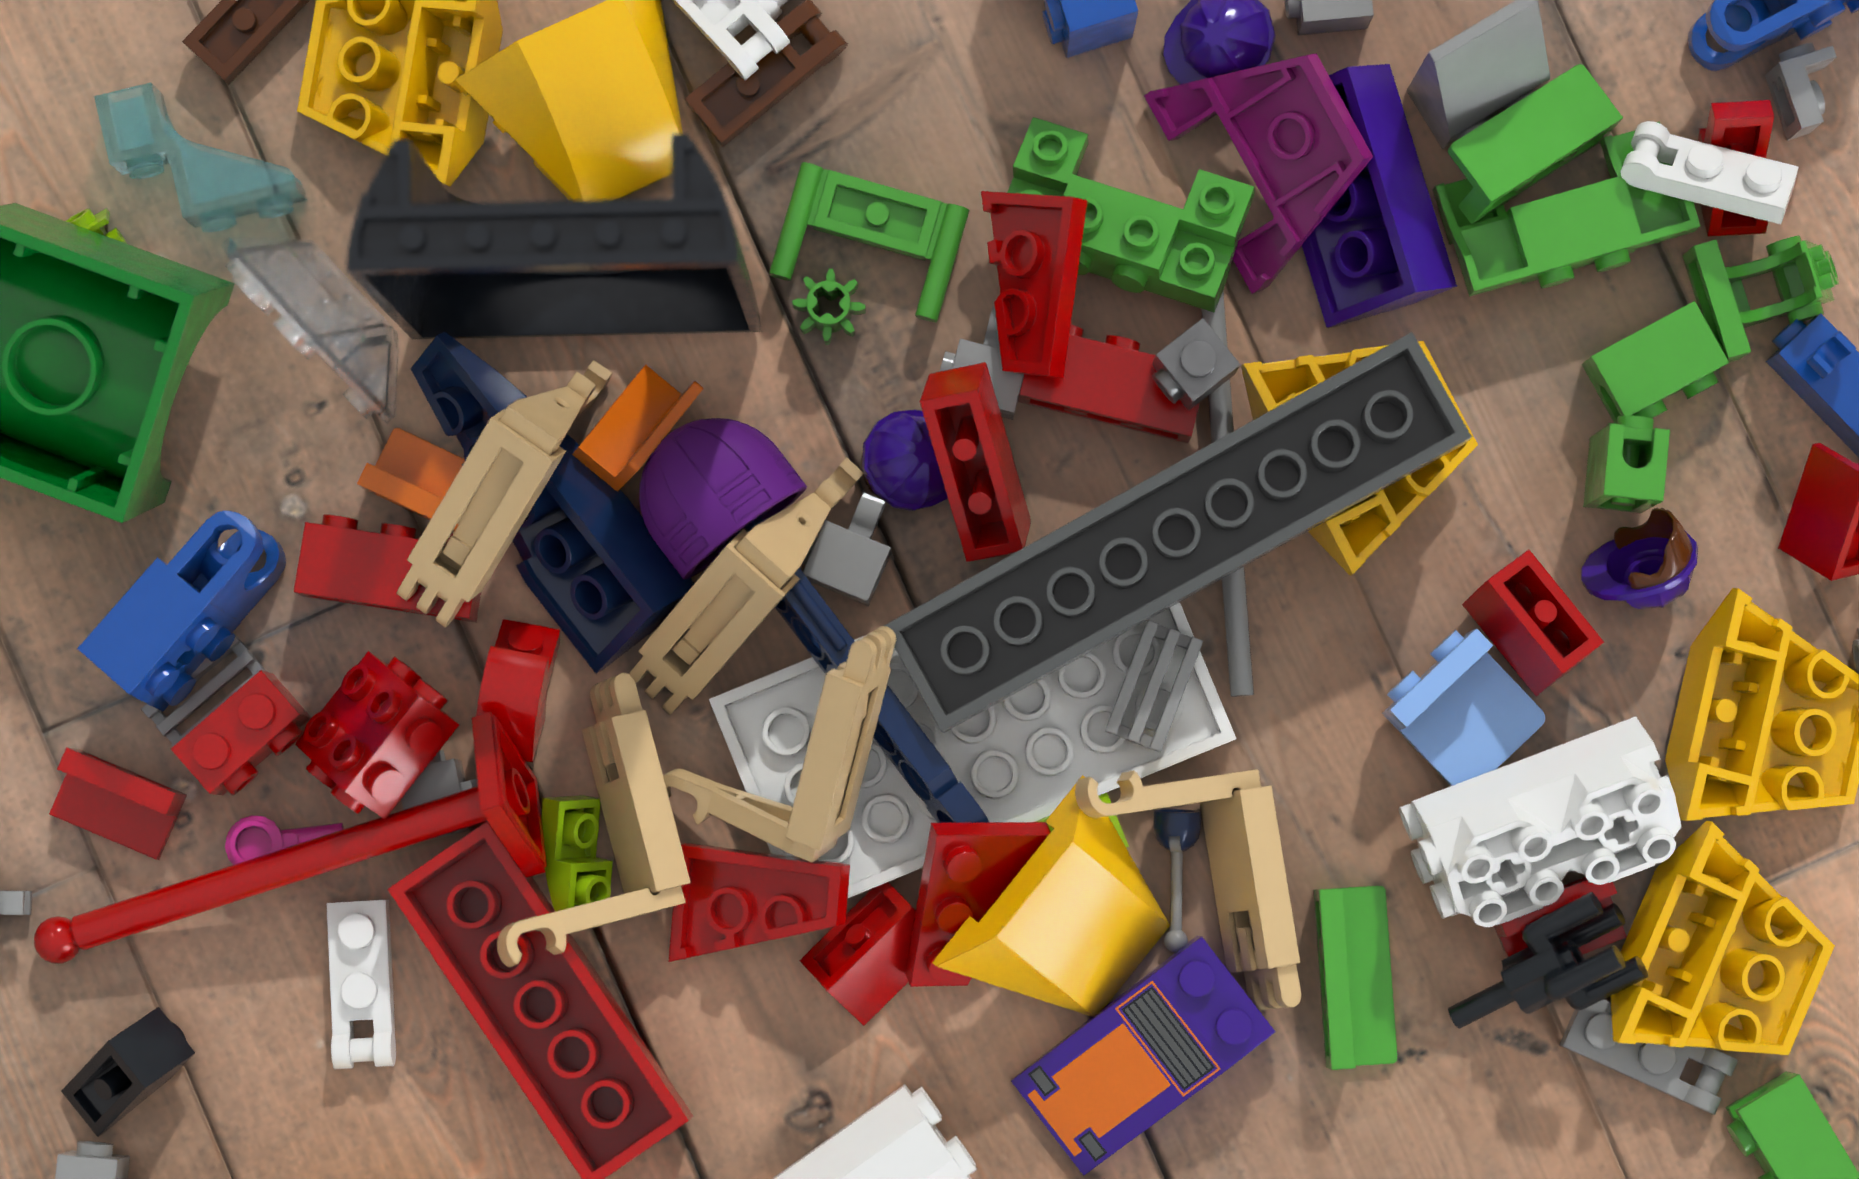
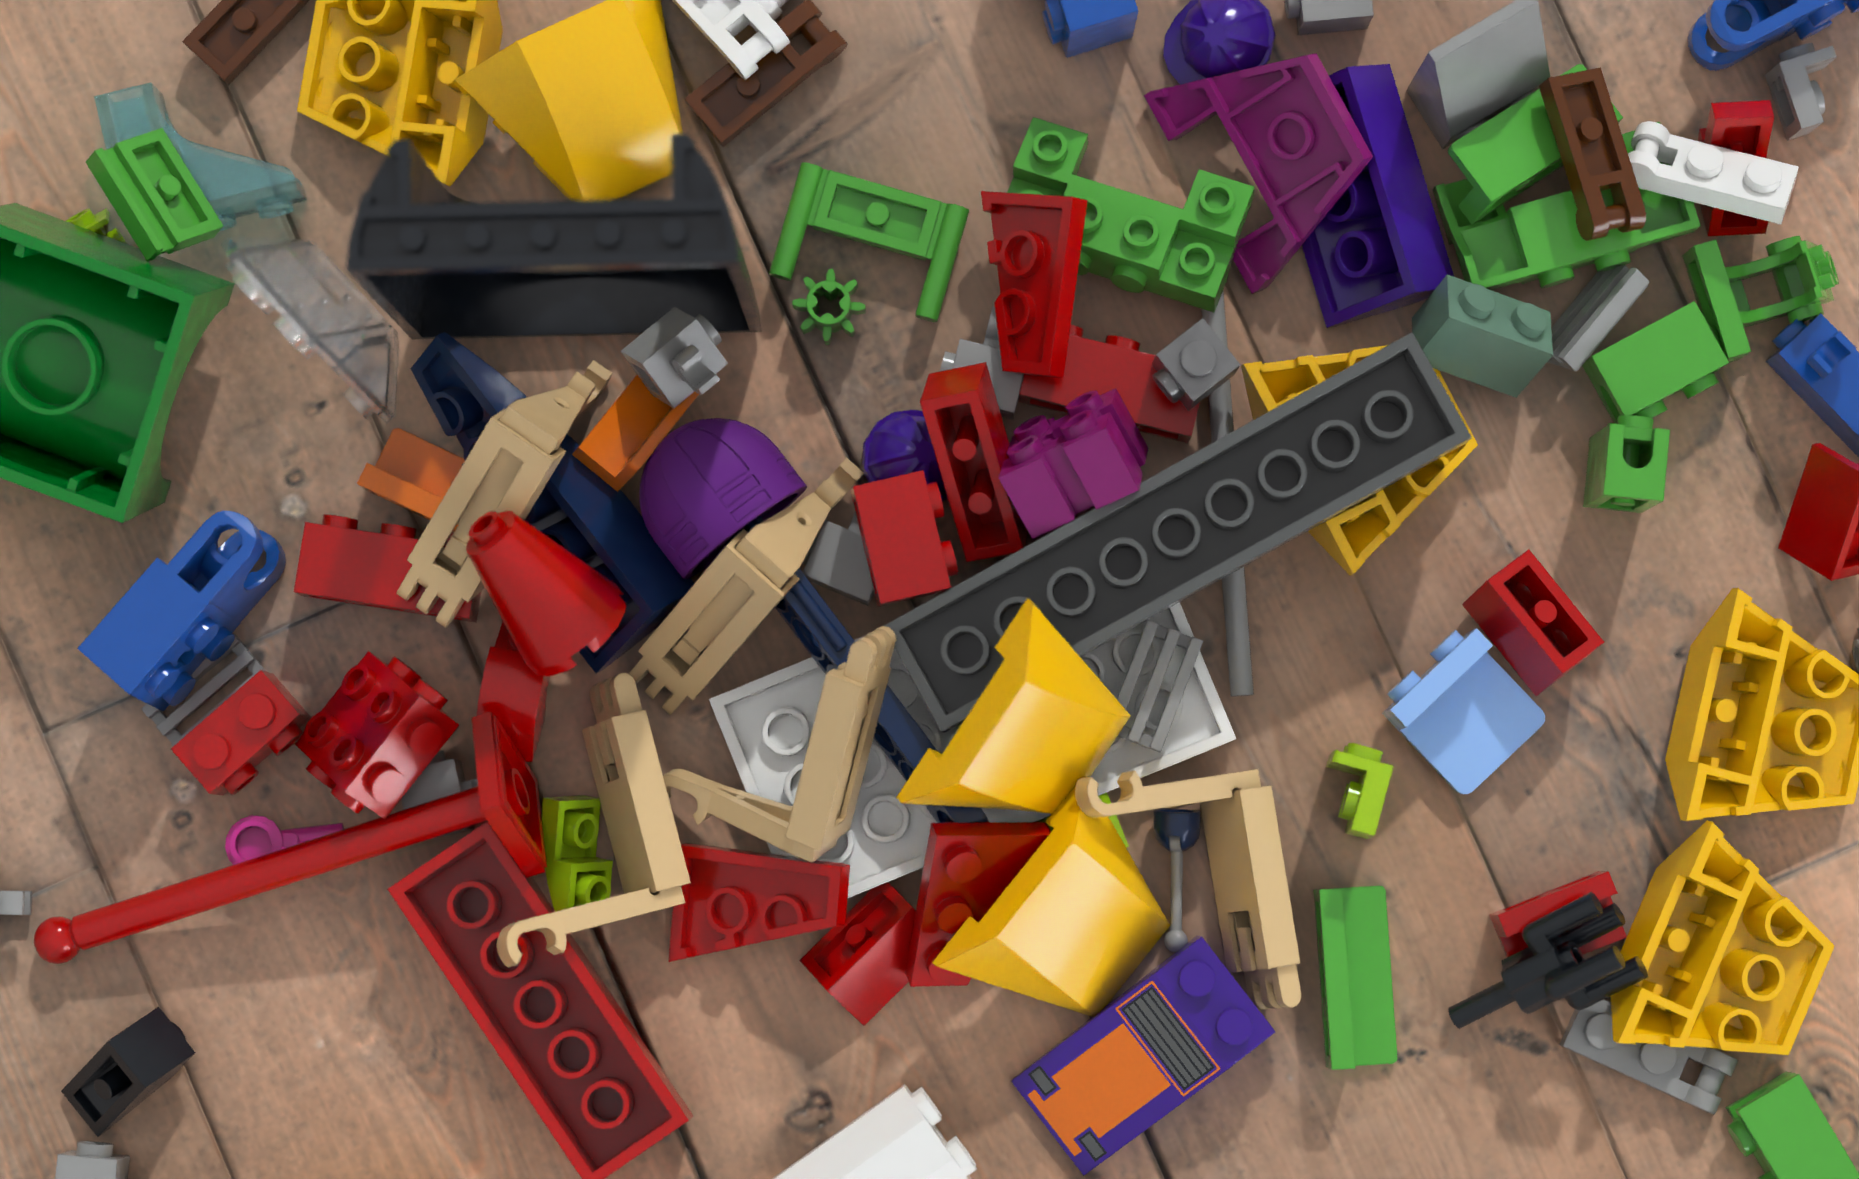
red panel [49,747,187,860] -> none
white plate [326,900,396,1069] -> none
white brick [1399,717,1682,927] -> none
dark purple piece [1581,508,1698,609] -> none
none -> bright green plate [86,128,224,262]
none -> red cone [466,511,626,677]
none -> light grey brick [621,307,728,408]
none -> red brick [850,470,958,607]
none -> yellow wedge [896,598,1131,814]
none -> magenta brick [998,388,1149,539]
none -> lime bracket [1326,743,1394,839]
none -> sand green brick [1412,274,1553,398]
none -> reddish brown plate [1539,67,1646,241]
none -> light grey tile [1548,265,1650,372]

